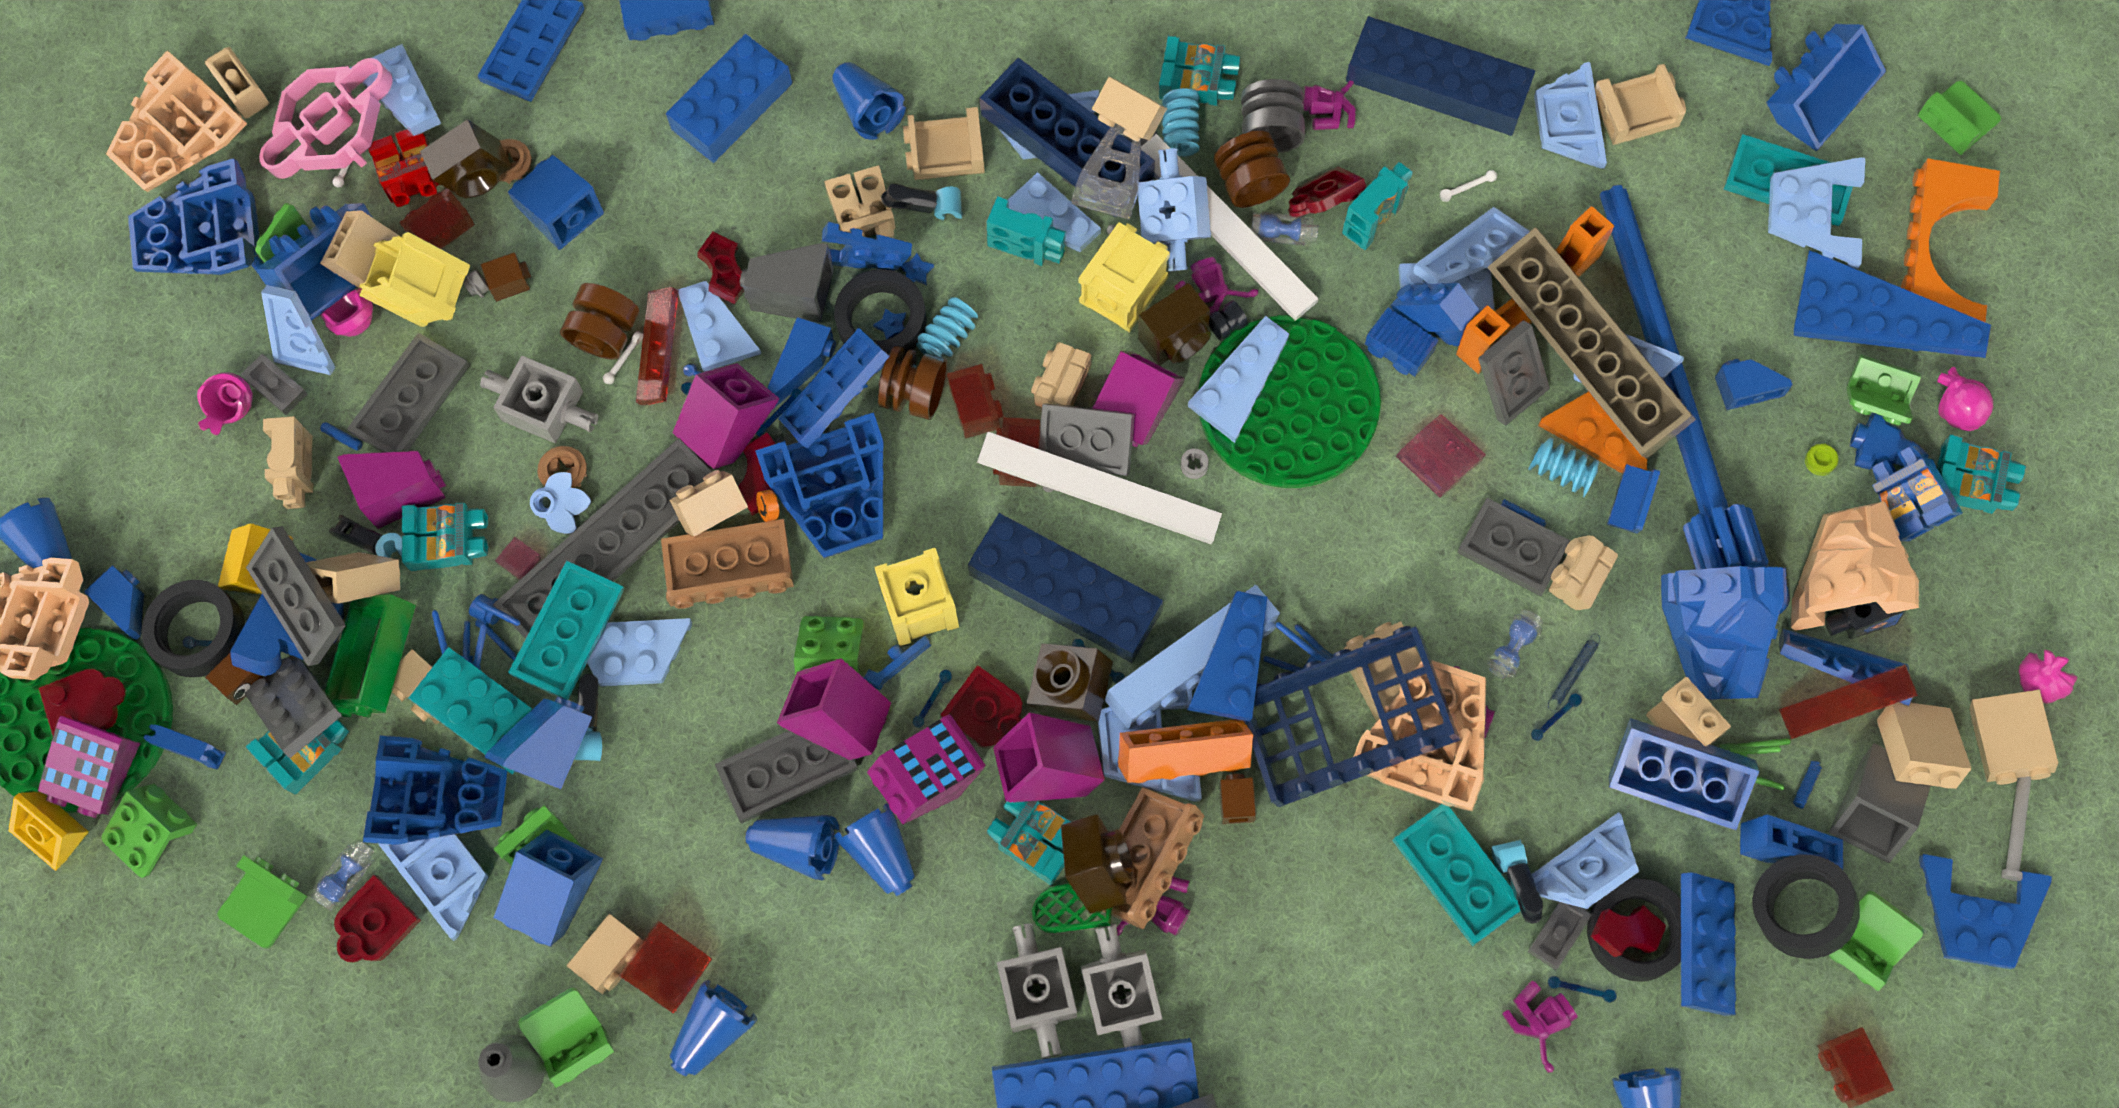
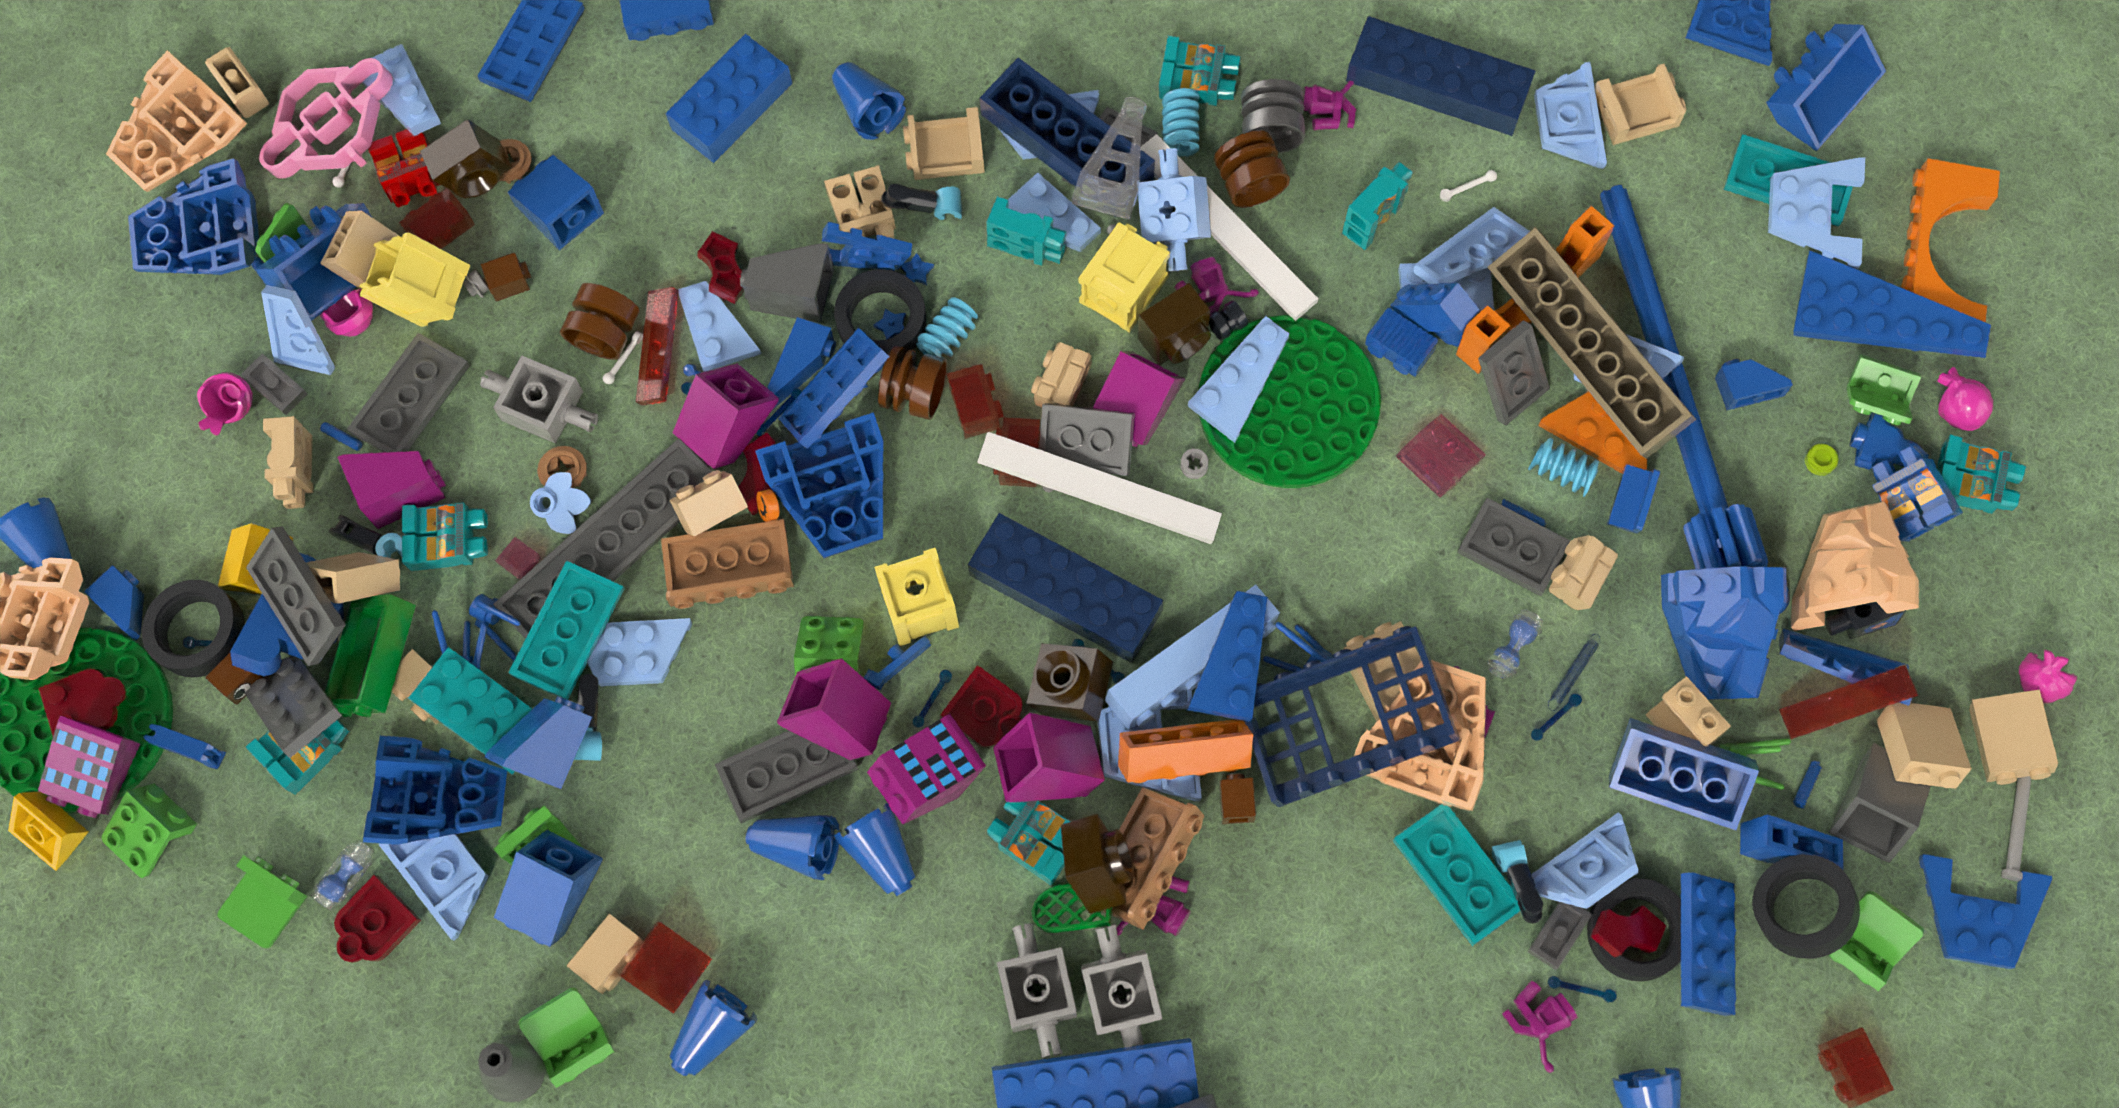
tan brick [1092,77,1168,142] -> none
clear piece [1251,211,1319,247] -> none
dark red plate [1288,166,1367,217] -> none
bright green bracket [1917,81,2001,155] -> none

